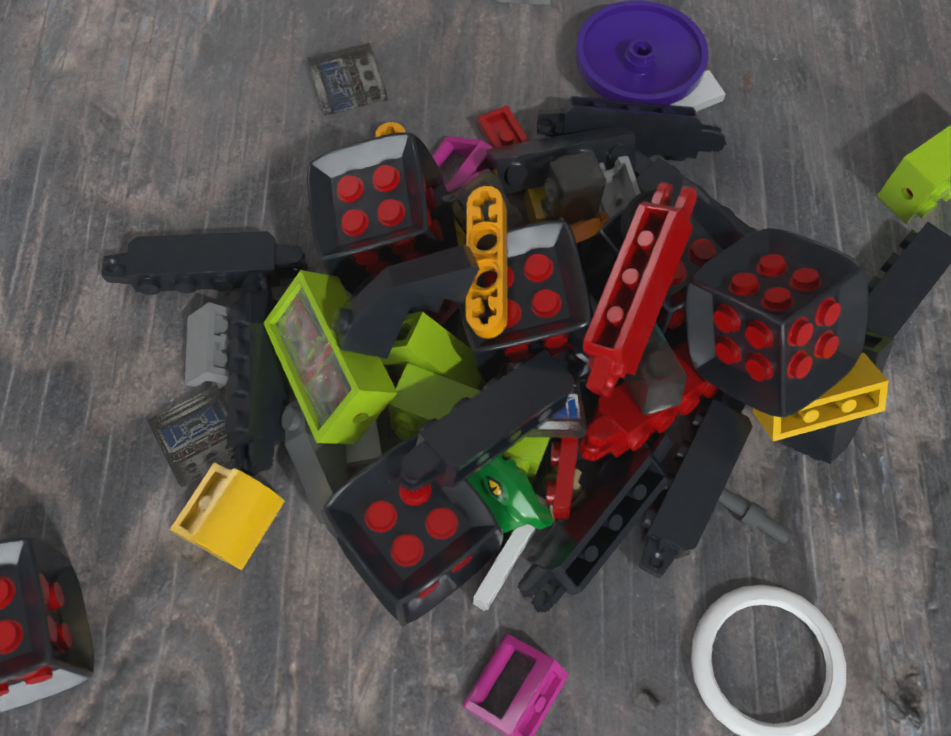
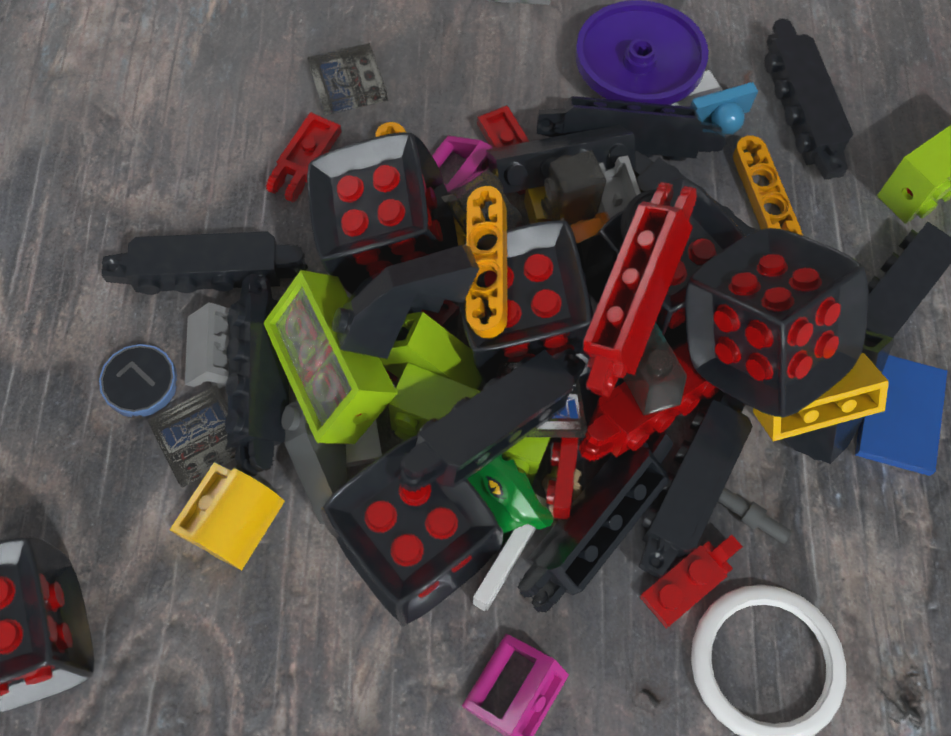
none -> black tile [99,344,178,417]
none -> red hinge [266,112,342,202]
none -> red hinge [640,535,743,629]
none -> dark azure tile [690,82,758,135]
none -> light orange beam [733,135,803,236]
none -> black hinge [764,18,853,180]
none -> blue tile [855,355,948,476]

